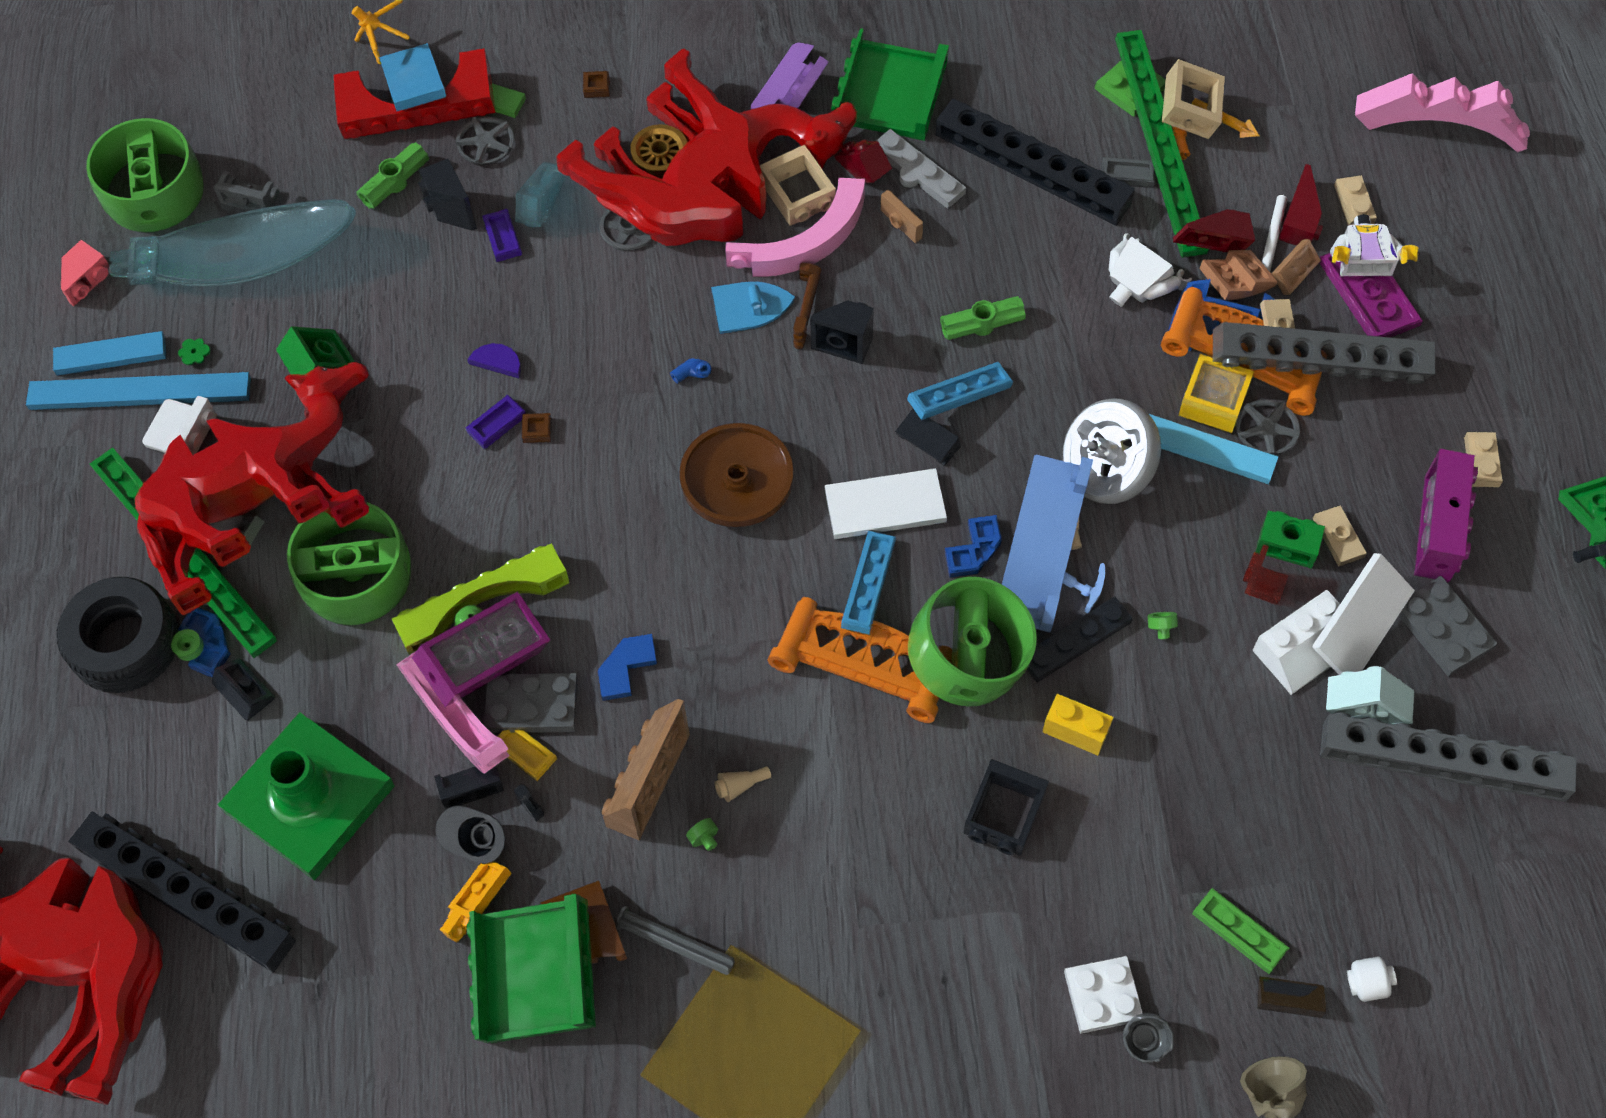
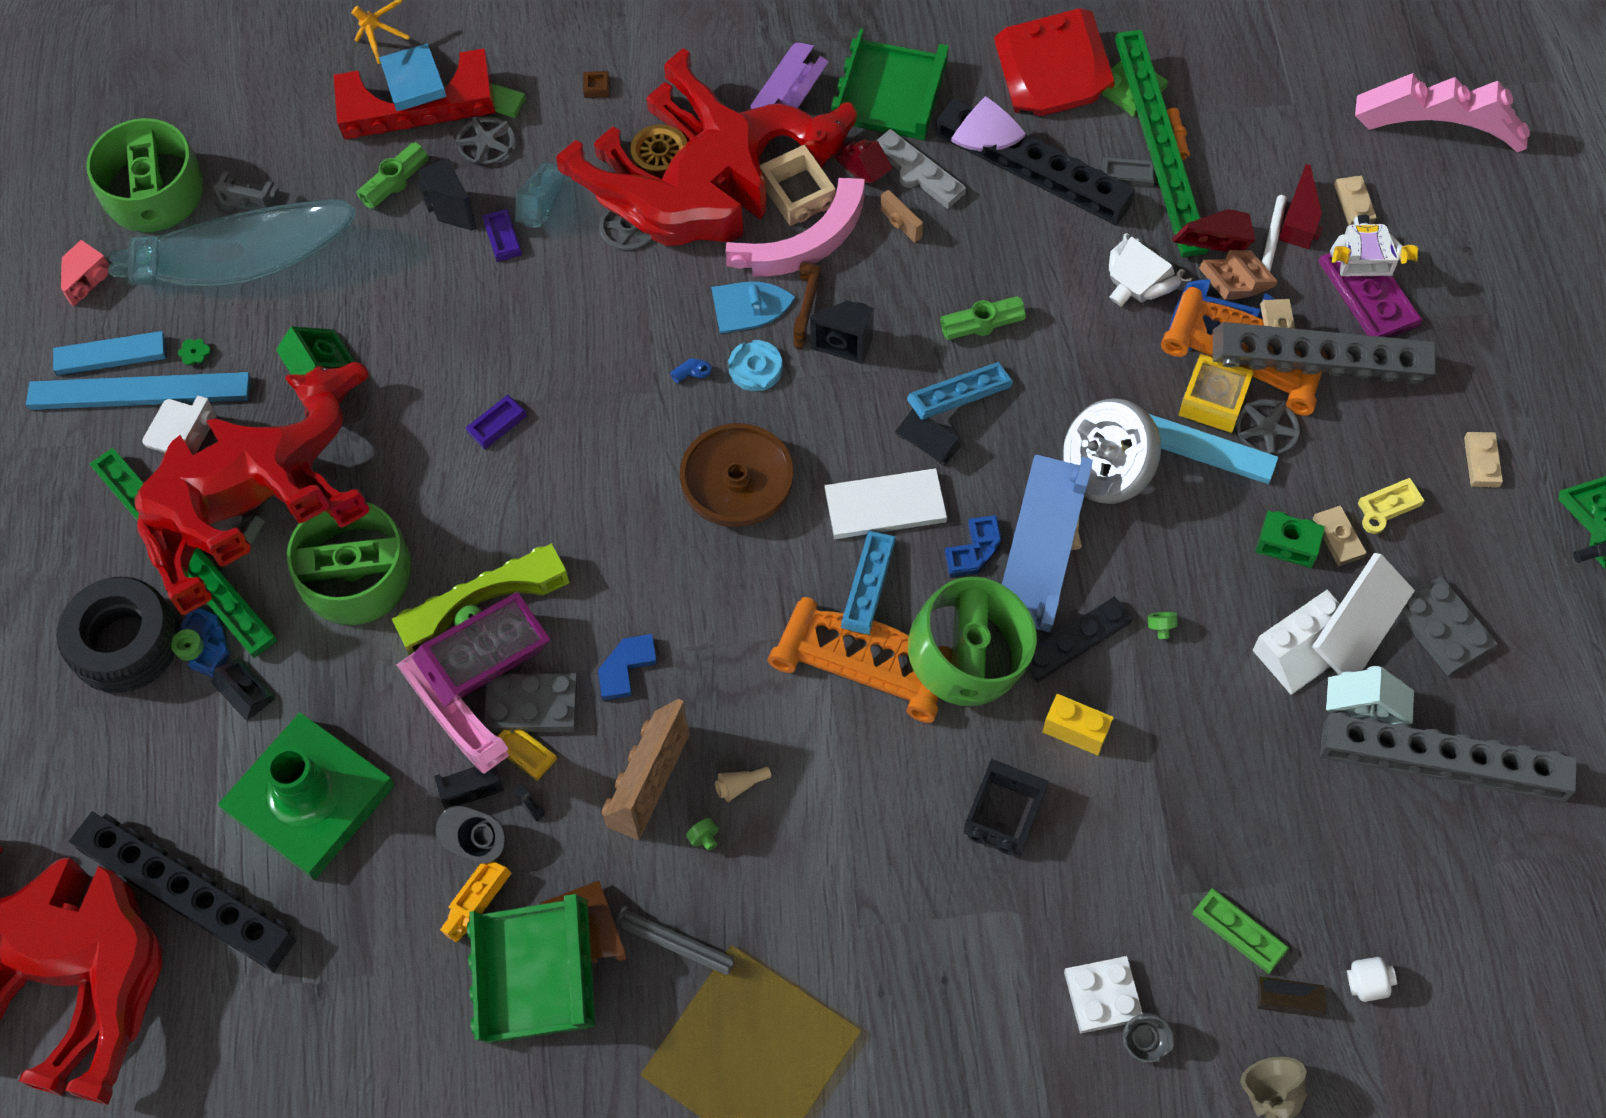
dark purple tile [467,343,521,378] -> none
reddish brown tile [522,413,552,443] -> none
light blue piece [1063,563,1105,613] -> none
tan window [1162,59,1225,139] -> none
light orange piece [1192,98,1260,138] -> none
clear red bracket [1243,544,1288,605] -> none
medium nougat plate [1271,239,1321,295] -> none
magenta brick [1414,449,1478,582] -> none
none -> medium azure tile [728,340,783,391]
none -> lavender brick [951,96,1025,151]
none -> red wedge [994,8,1115,116]
none -> light yellow hinge [1358,478,1425,534]

